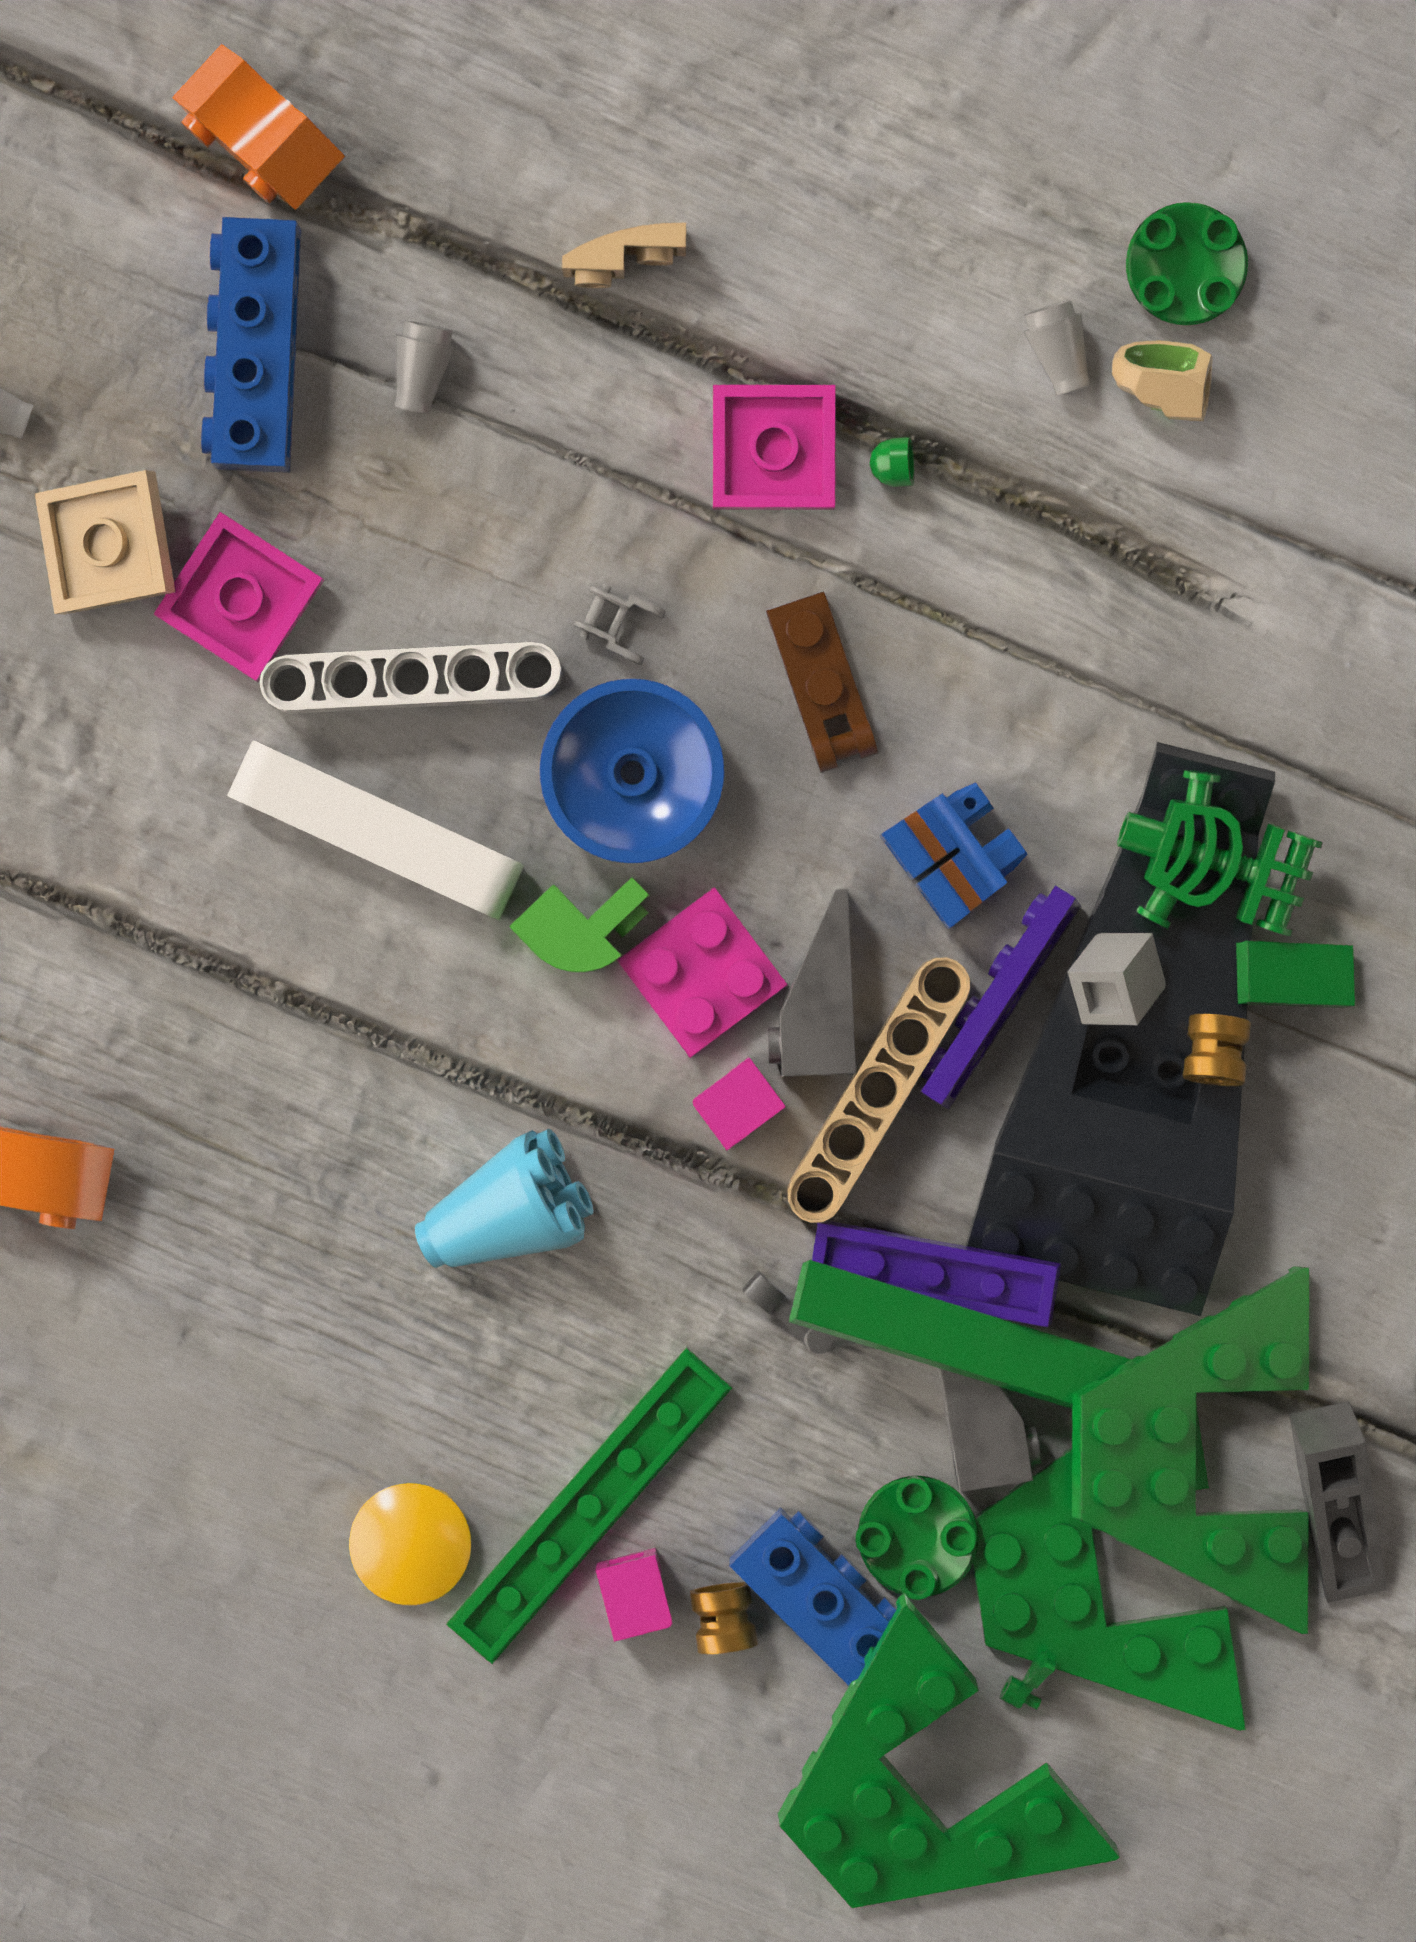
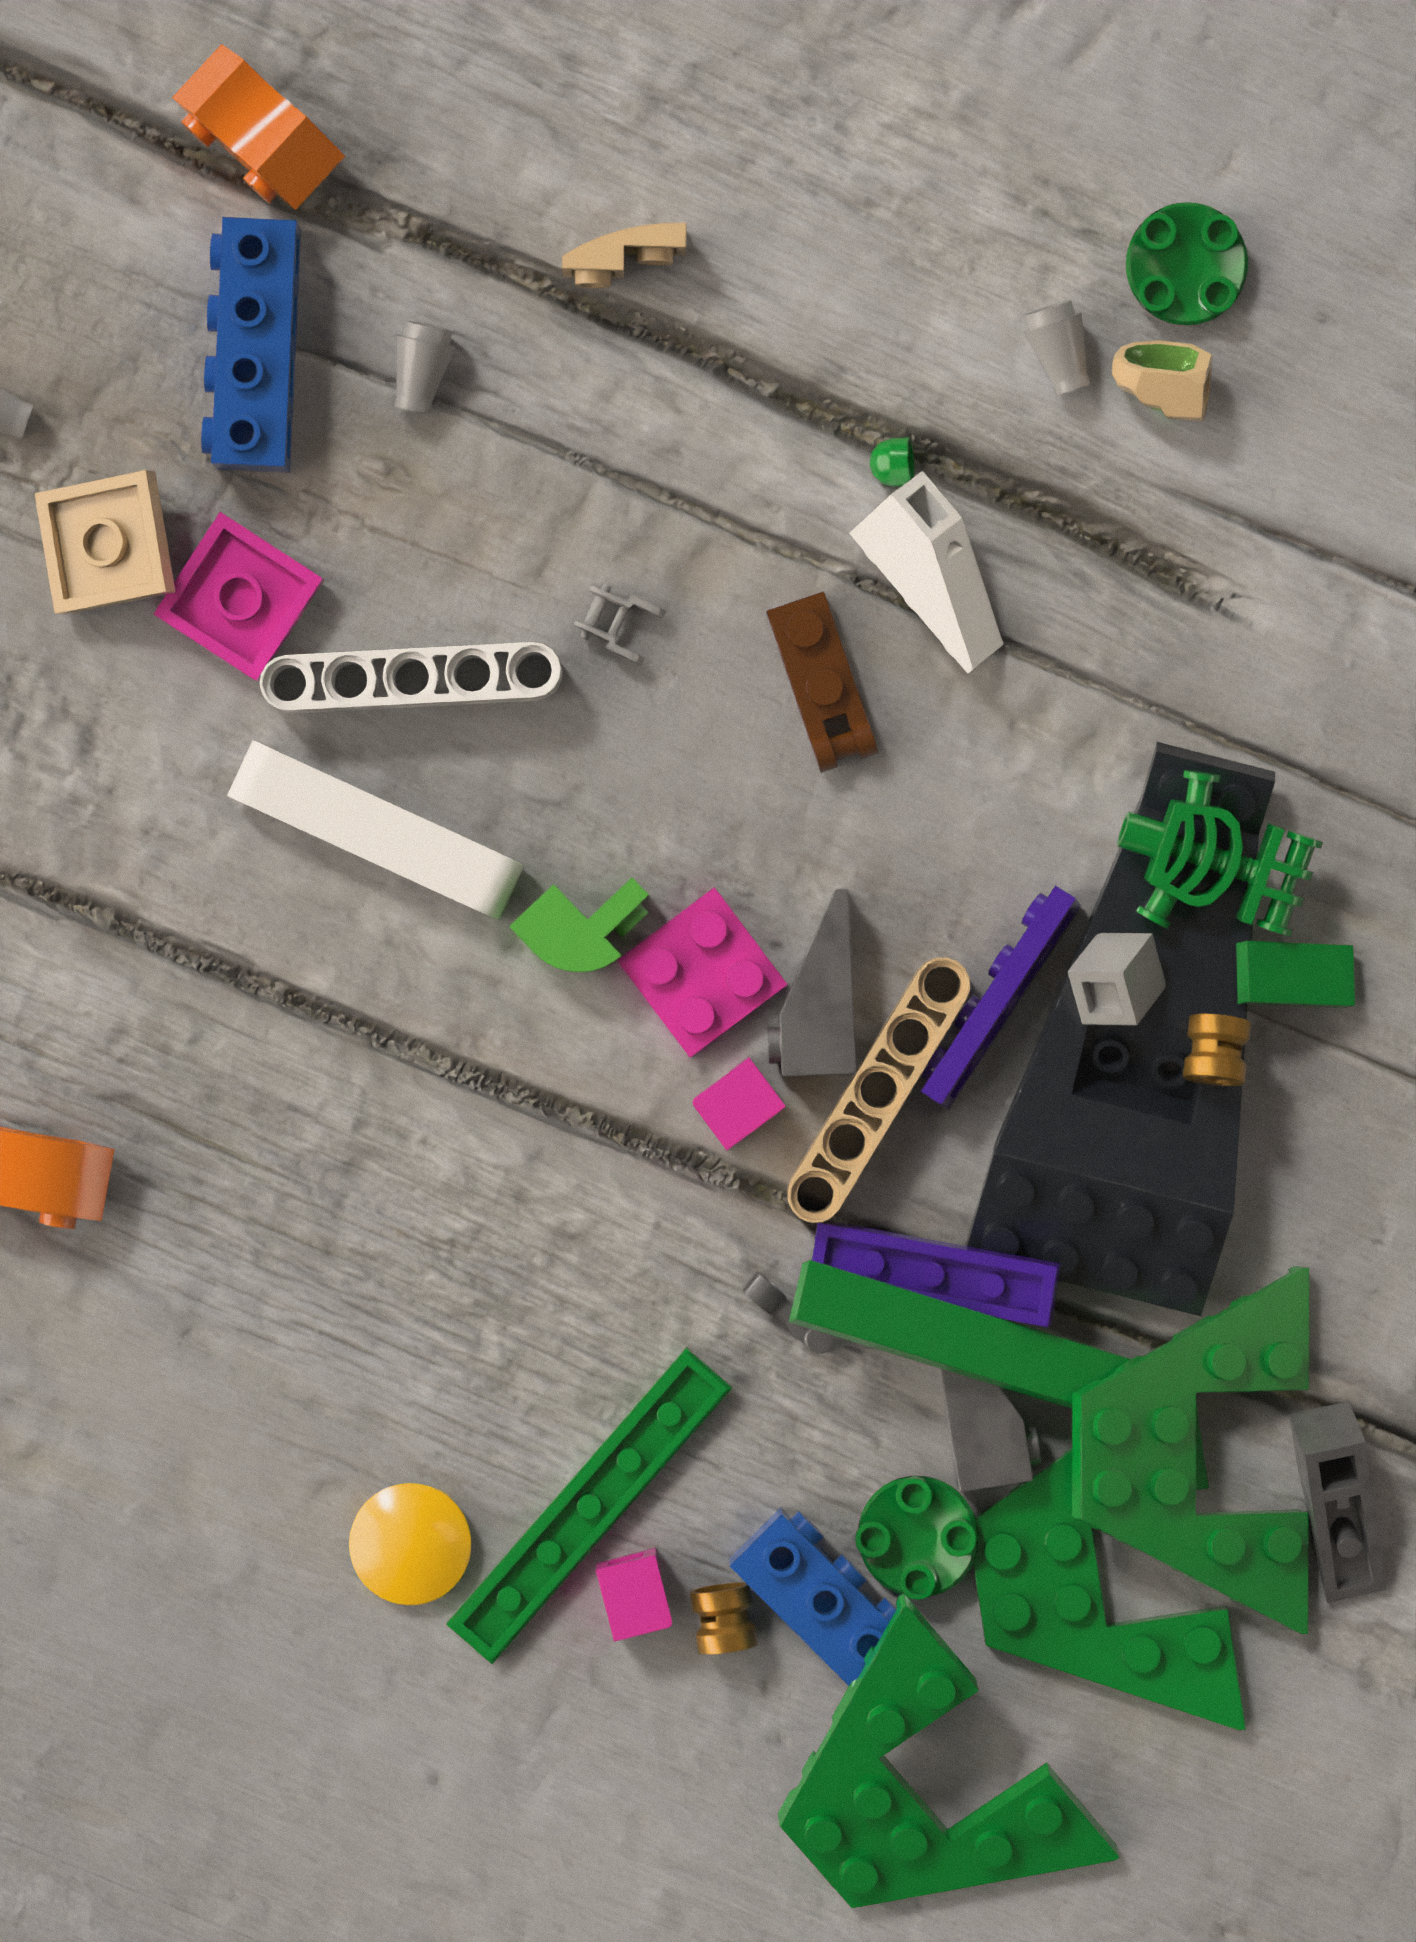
medium azure cone [415,1129,594,1268] -> none
blue dish [540,679,724,863] -> none
dark pink plate [713,385,835,510] -> none
blue hips [879,782,1028,929] -> none
green piece [999,1650,1057,1710] -> none
none -> white slope [849,471,1003,674]

